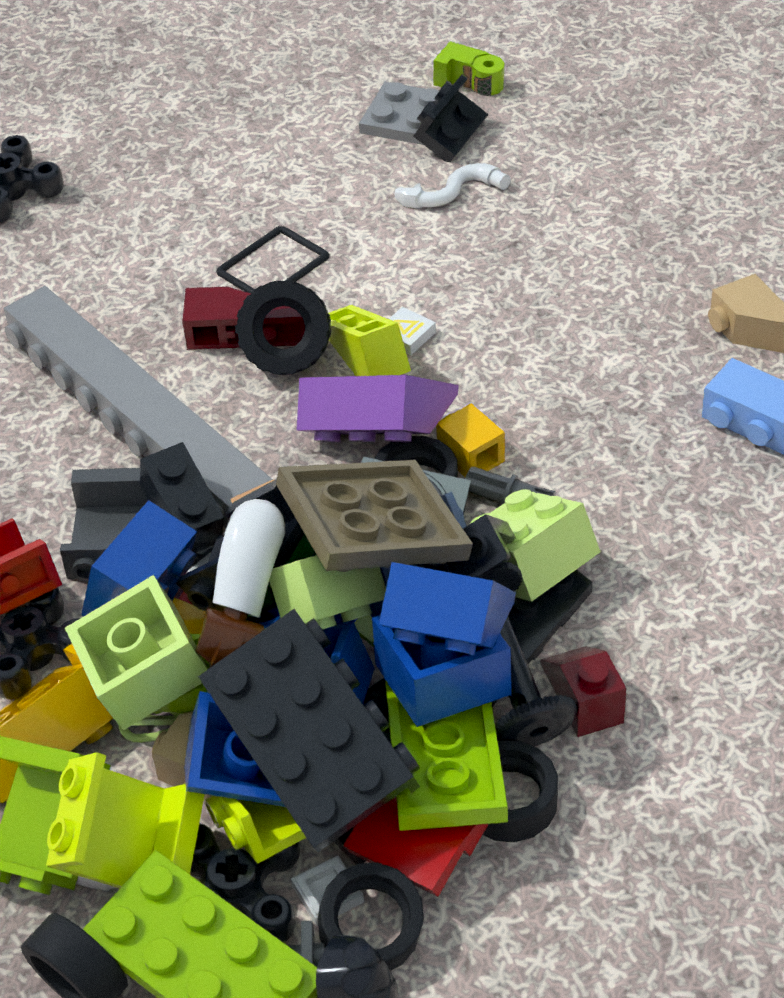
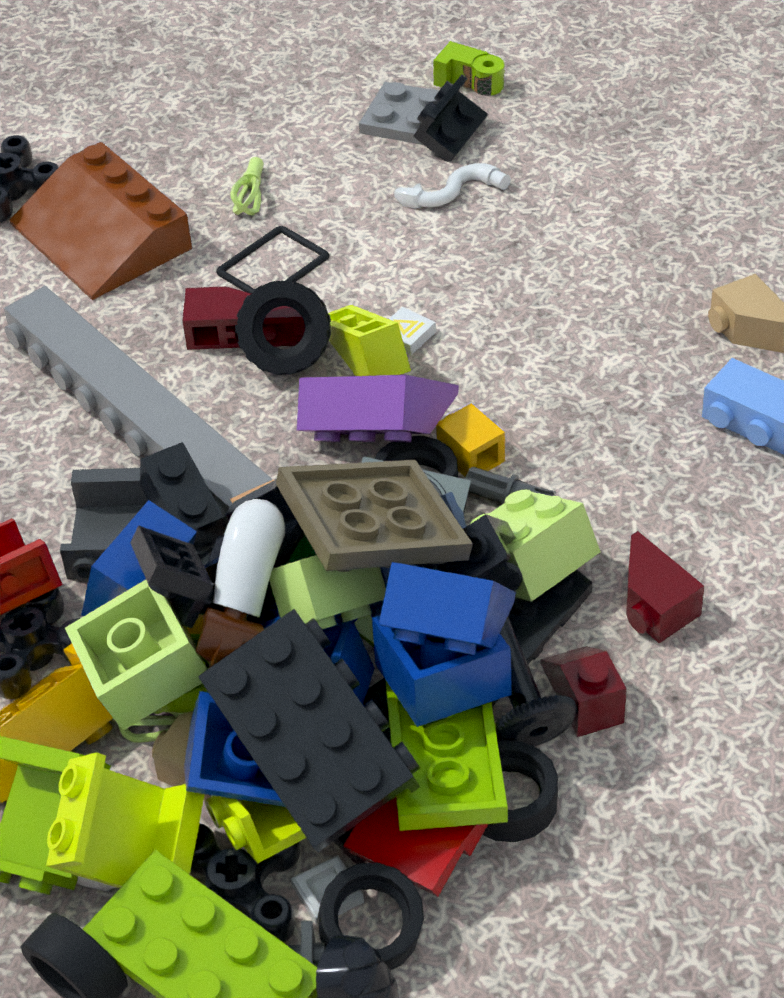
none -> dark orange slope [9,142,192,300]
none -> black bracket [130,525,214,629]
none -> yellowish green piece [230,157,264,215]
none -> dark red slope [626,531,704,643]

